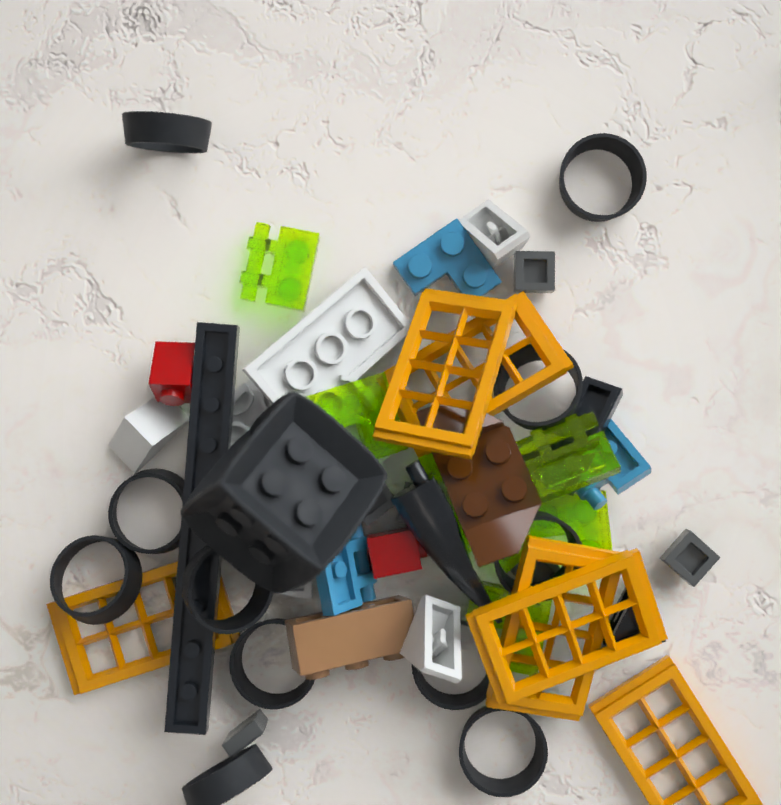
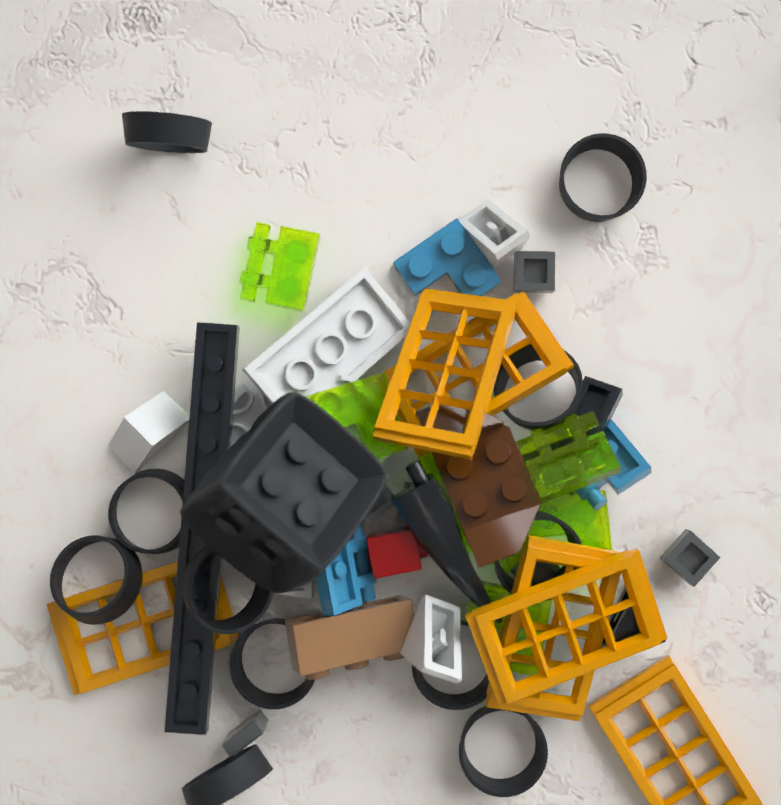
red brick [148,341,195,406] -> none

